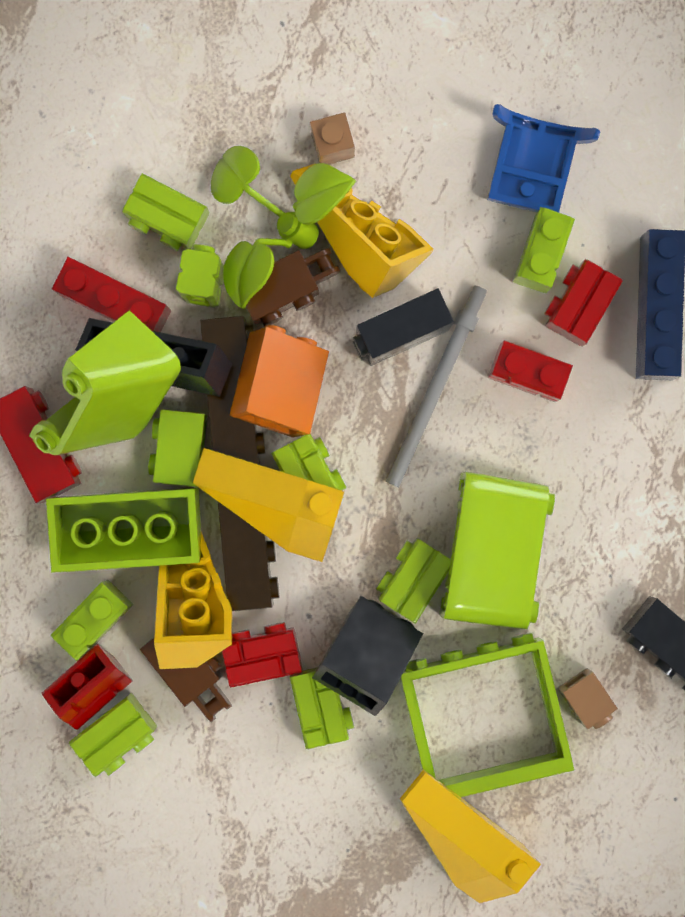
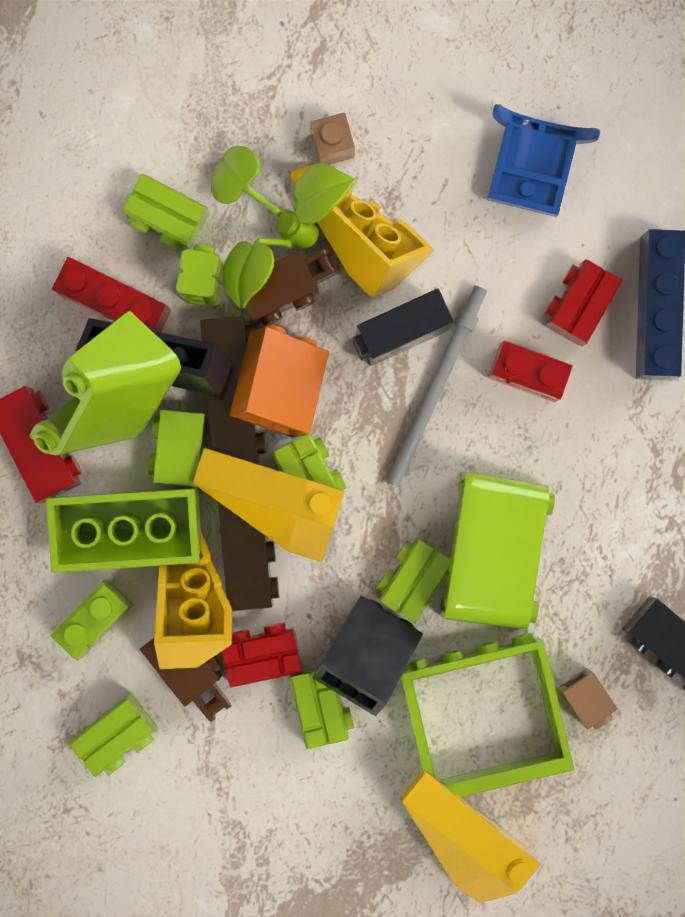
red brick [42,644,133,730] -> none
lime brick [513,207,575,293] -> none

